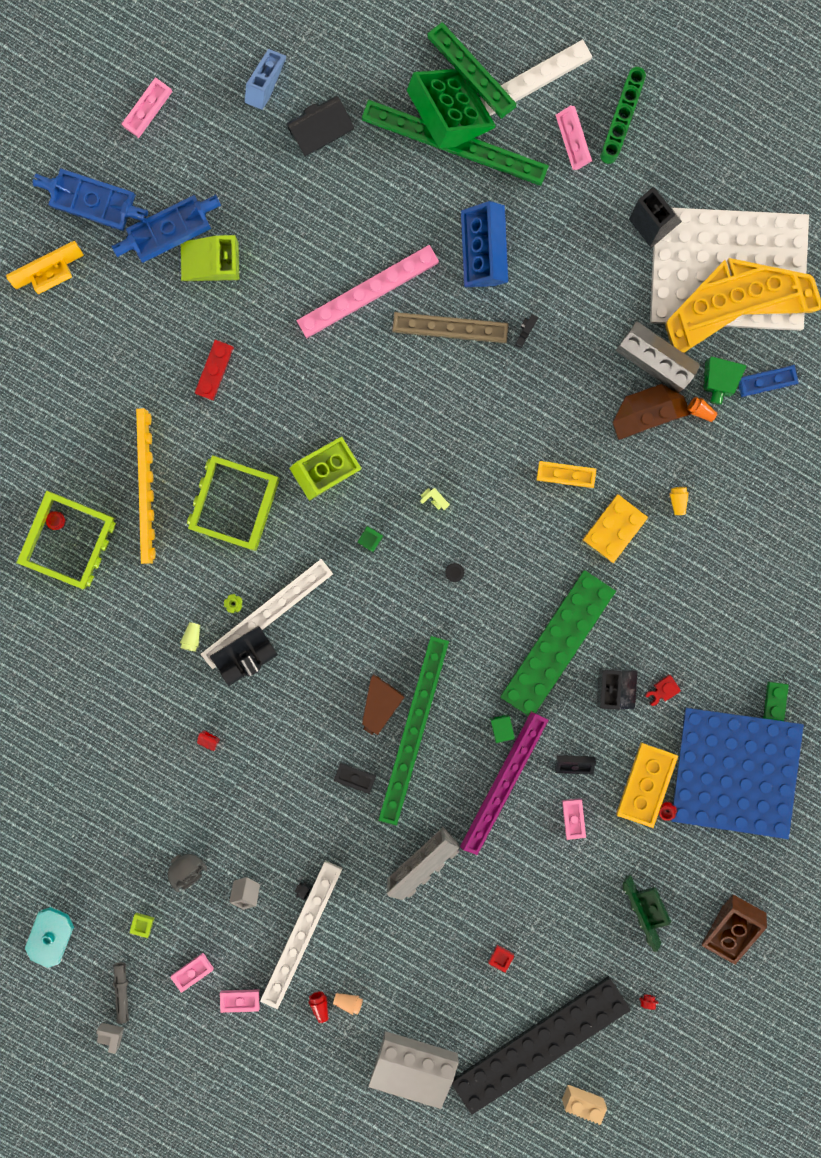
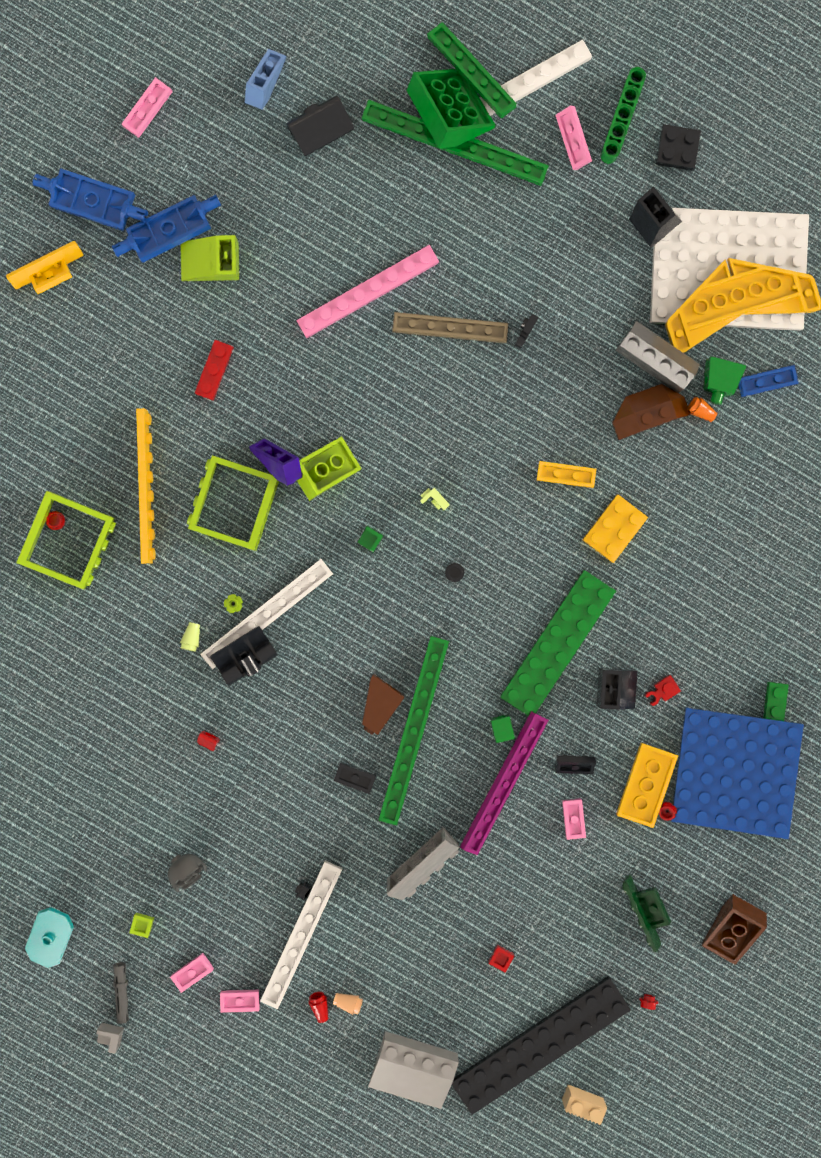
light grey panel [229,877,260,909] -> none
blue slope [461,201,508,287] -> none
yellow cone [669,487,689,515] -> none
none -> dark purple slope [249,438,303,486]
none -> black plate [656,124,701,171]

